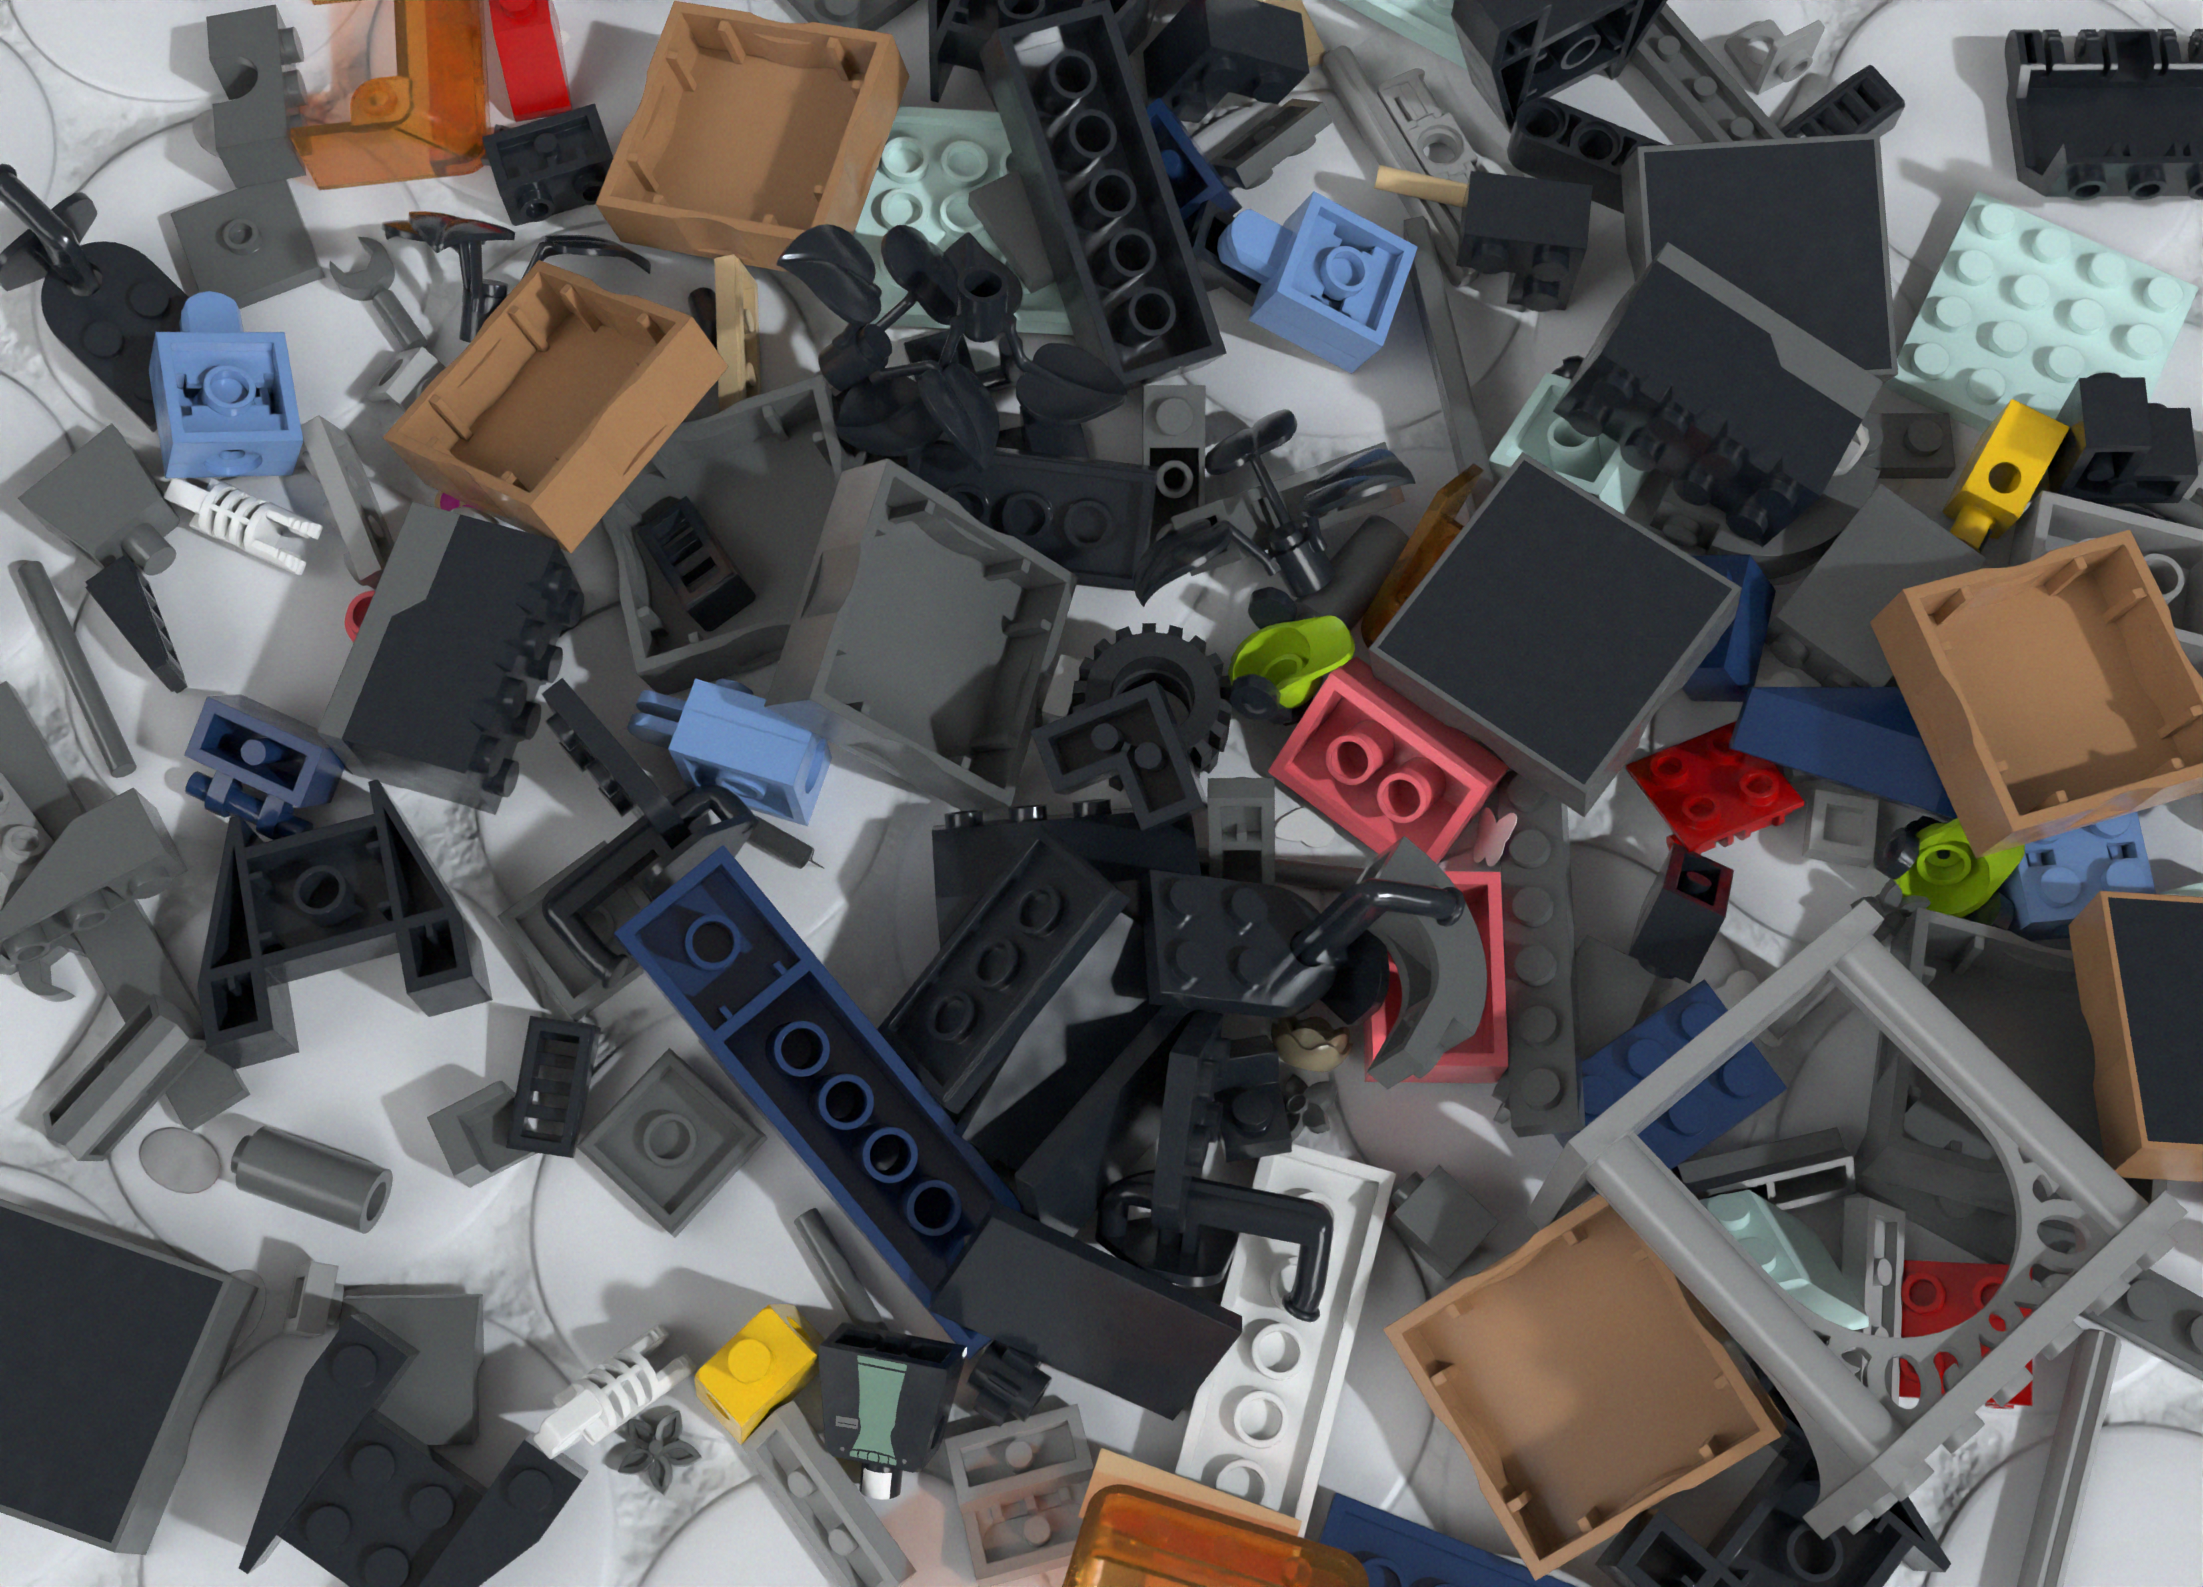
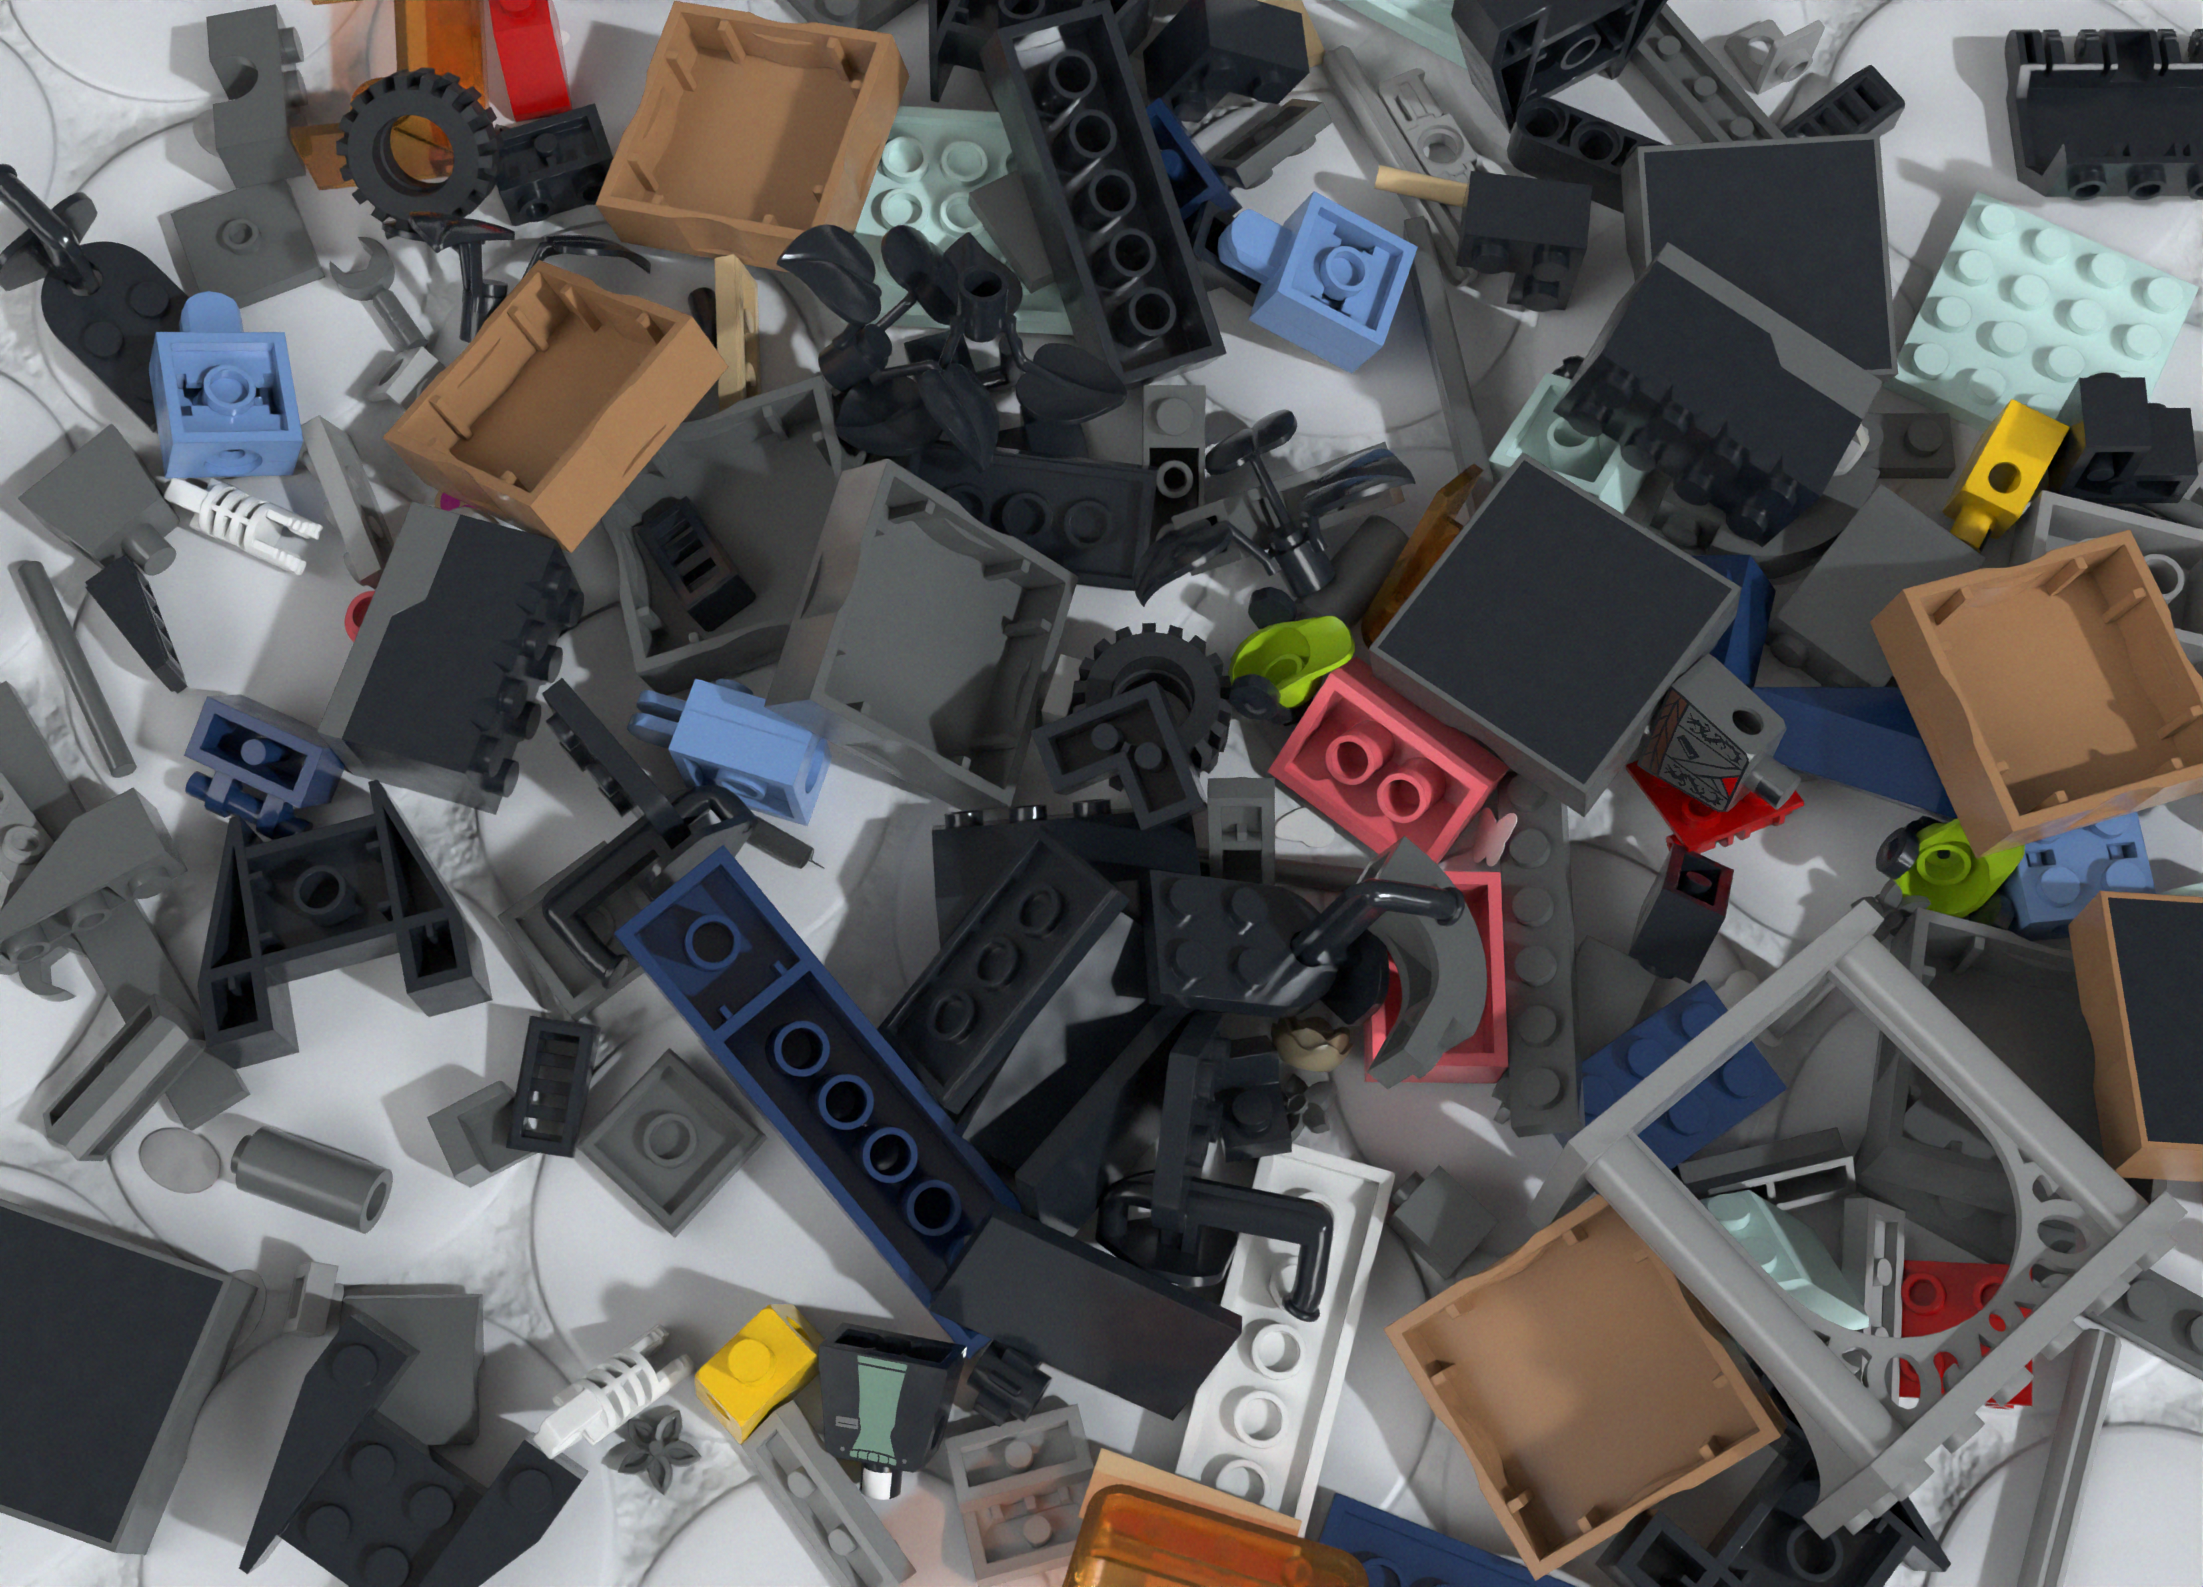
dark grey bar [794,1208,889,1331] -> none
light grey plate [1802,789,1879,868] -> none
none -> black tyre [336,67,504,232]
none -> dark grey torso [1637,653,1801,812]

